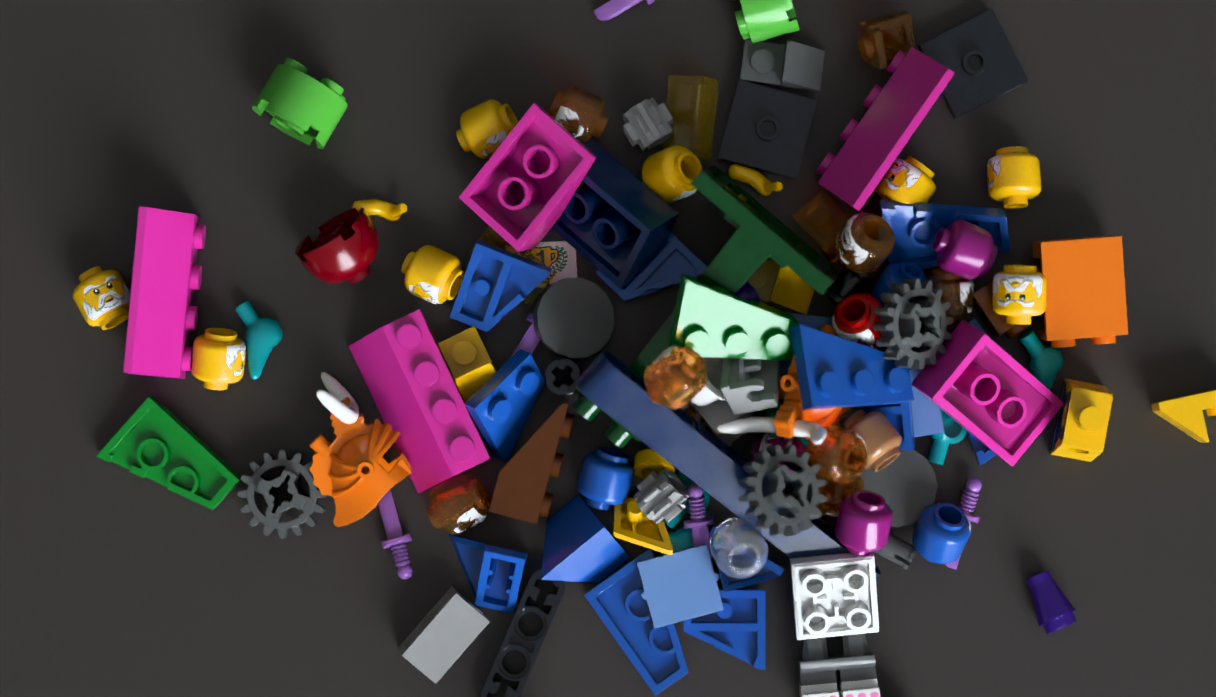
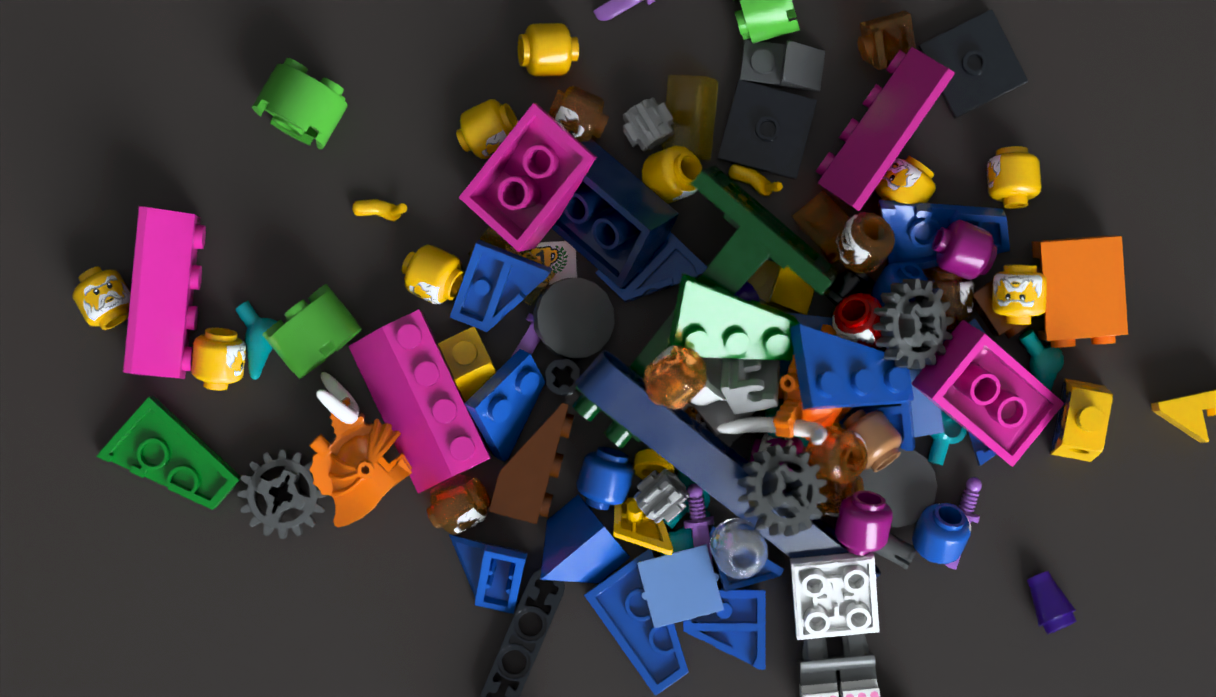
dark red cylinder [295,207,379,284] -> none
medium lavender piece [378,489,413,580] -> none
light grey hinge [398,586,490,684] -> none
none -> bright green brick [262,284,362,379]
none -> yellow head [517,23,579,76]

